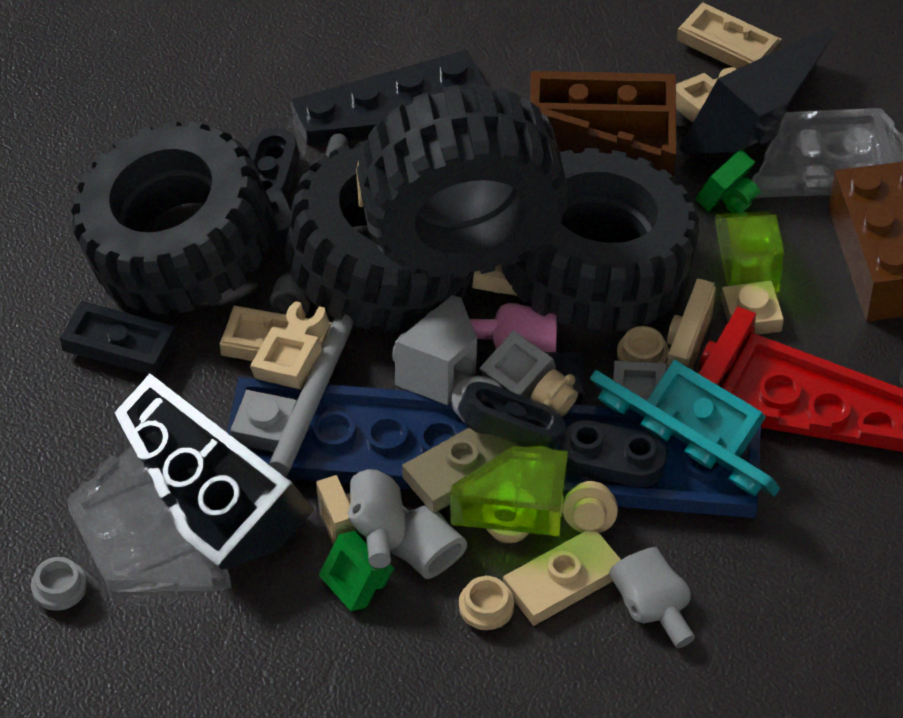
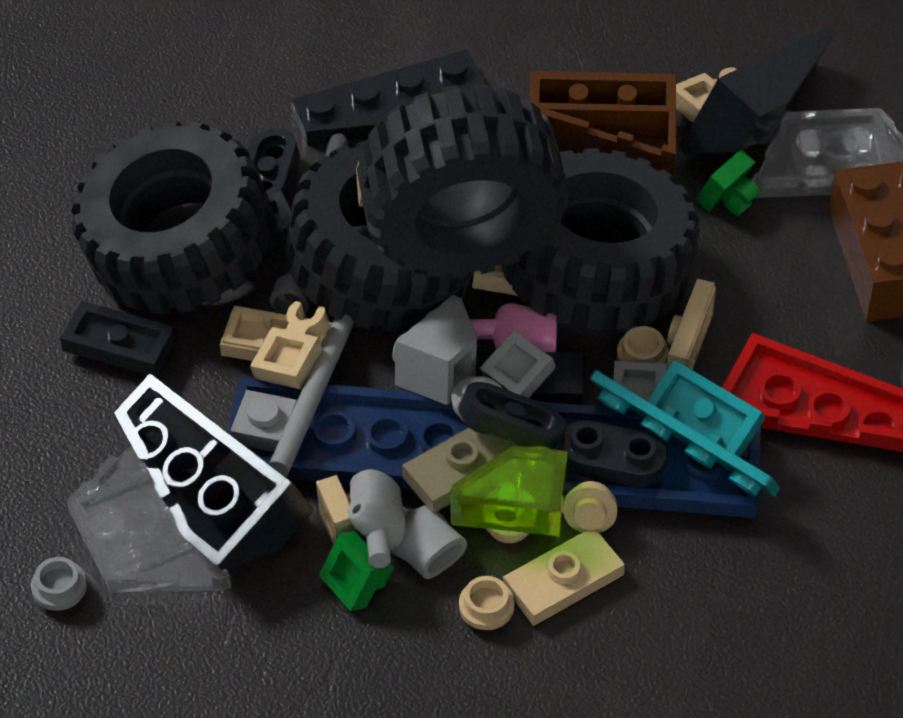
tan plate [530,369,578,417] -> none
light grey piece [609,547,695,648] -> none
tan plate [677,2,782,69] -> none
red plate [699,306,757,388] -> none
clear neon green slope [715,211,784,292] -> none
tan plate [721,280,784,335] -> none

